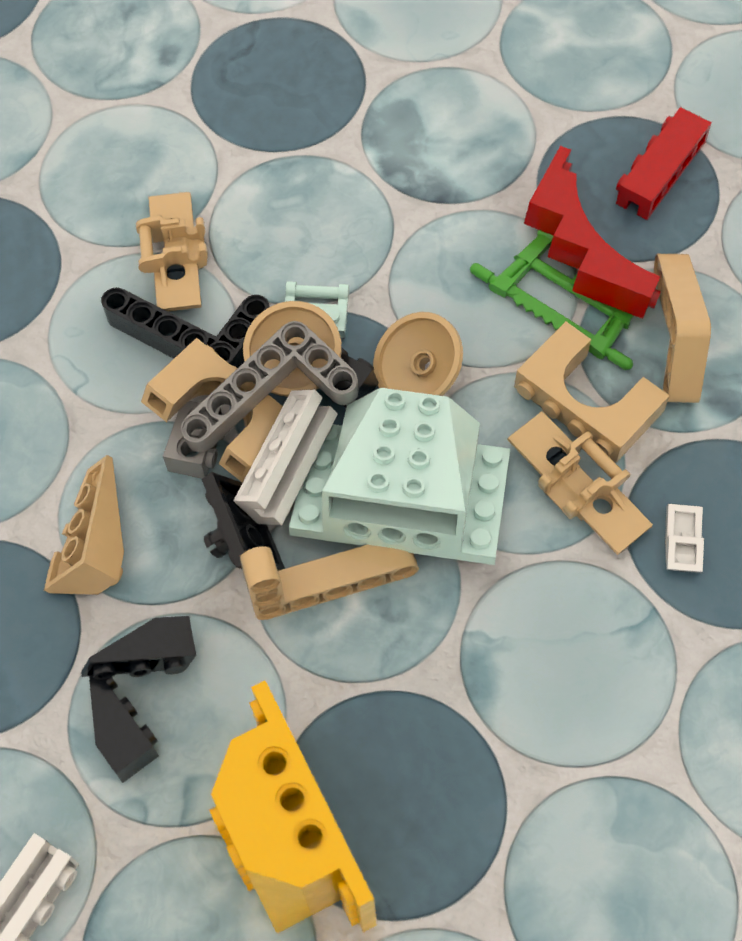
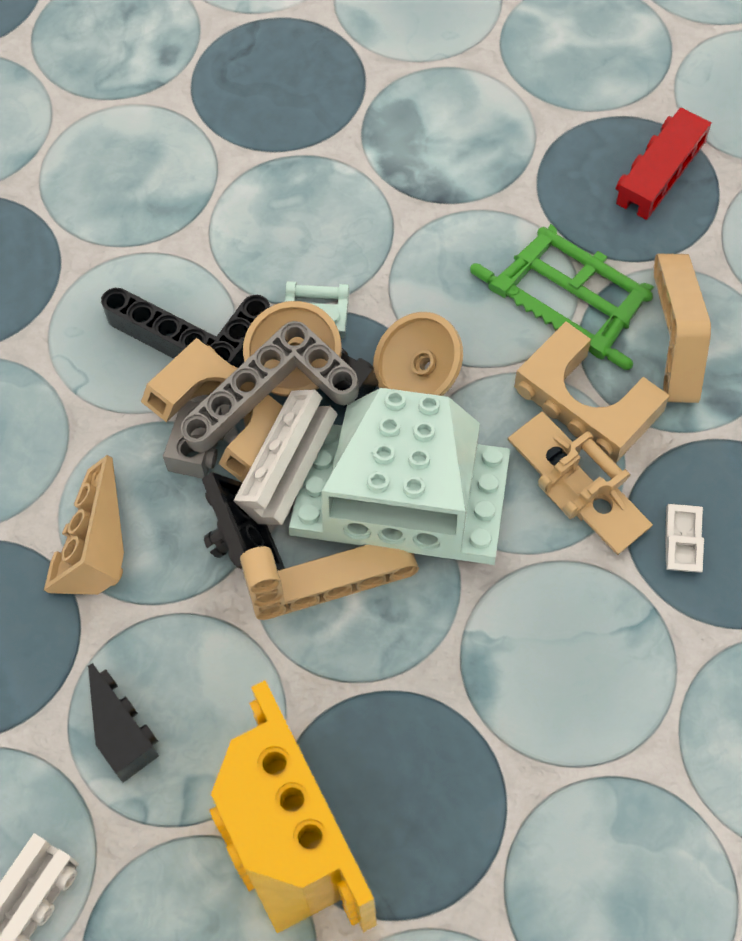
black slope [81,616,196,680] -> none
tan piece [136,192,208,312] -> none
red arch [524,146,661,319] -> none

